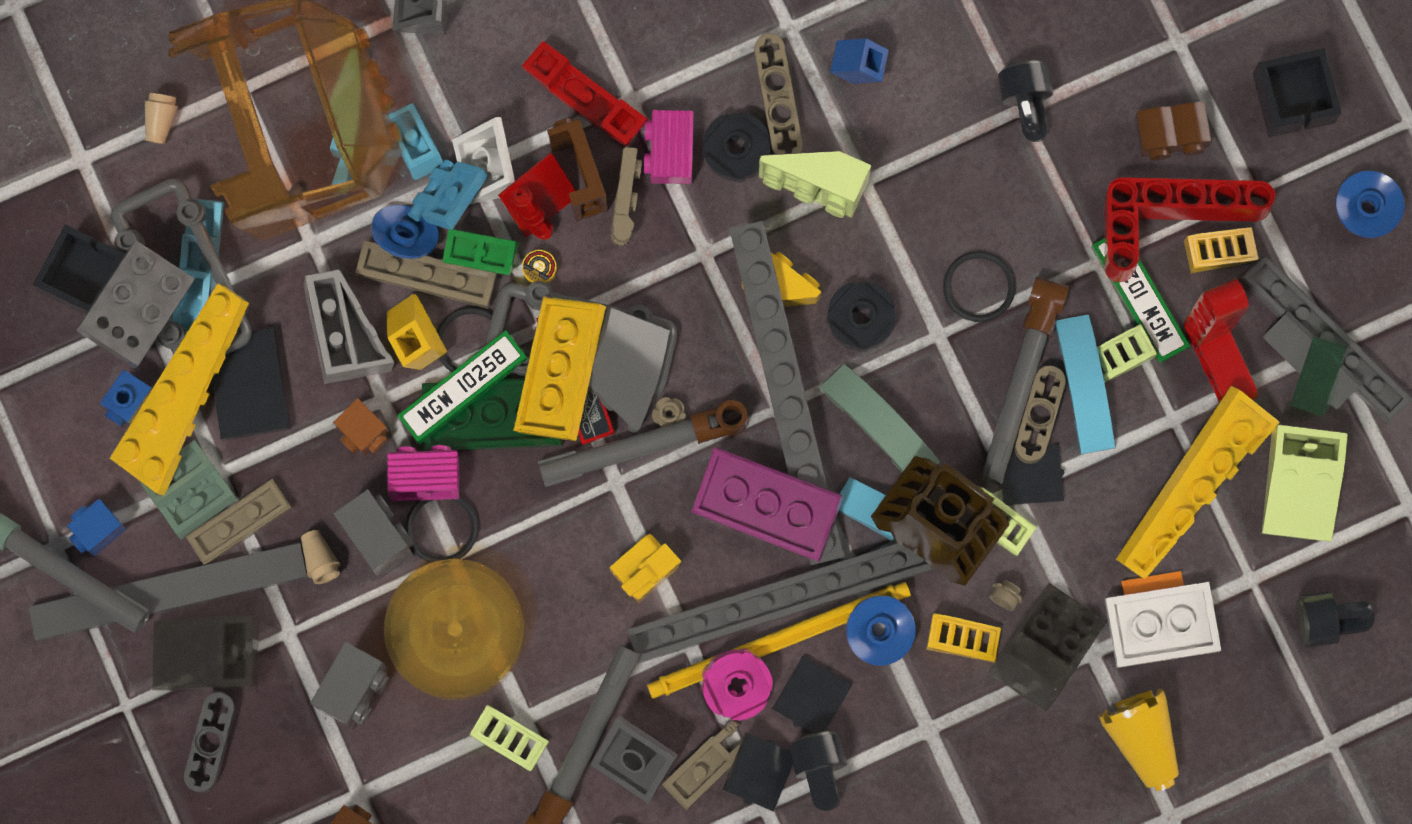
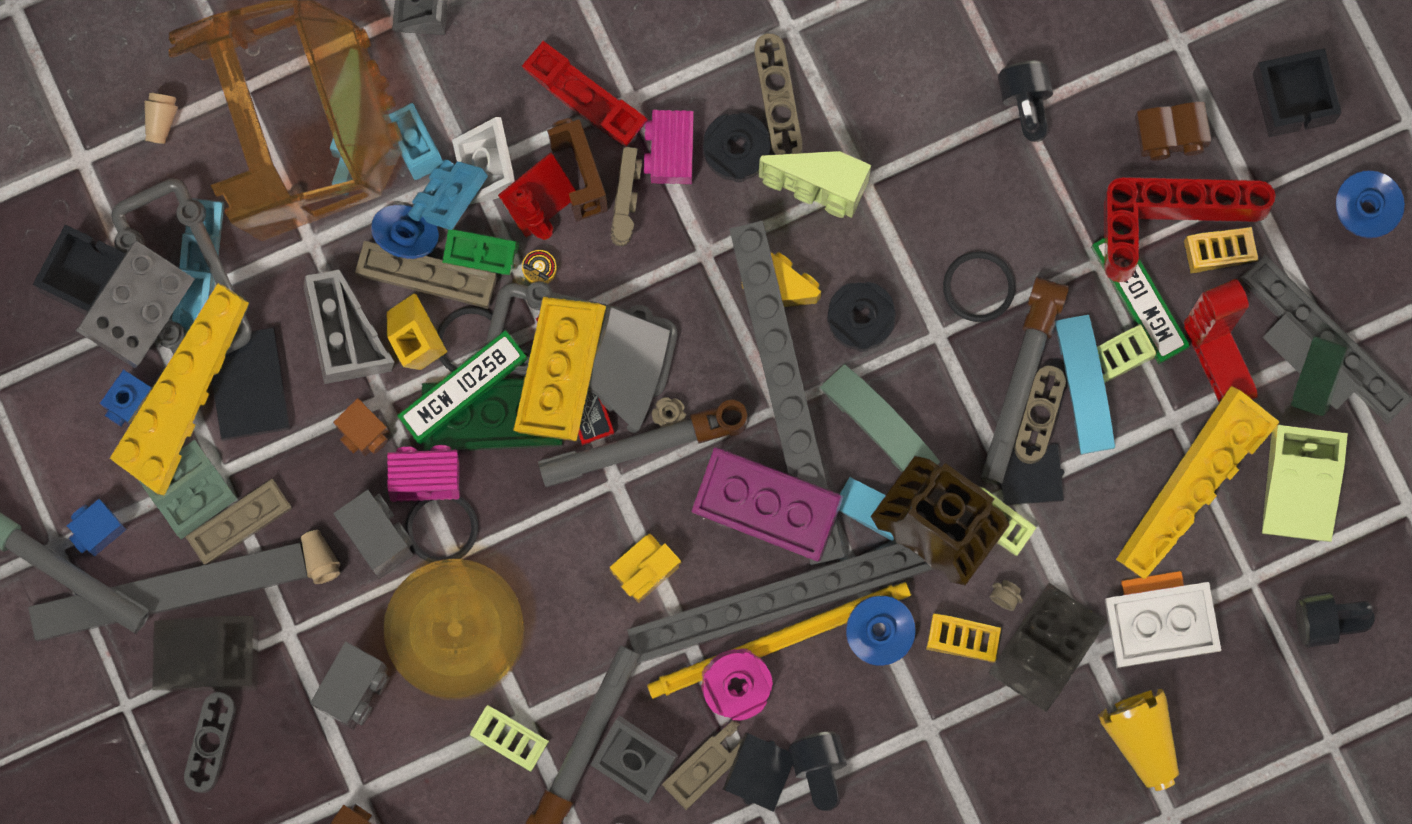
black piece [772,656,852,734] -> none
blue brick [830,38,889,84] -> none

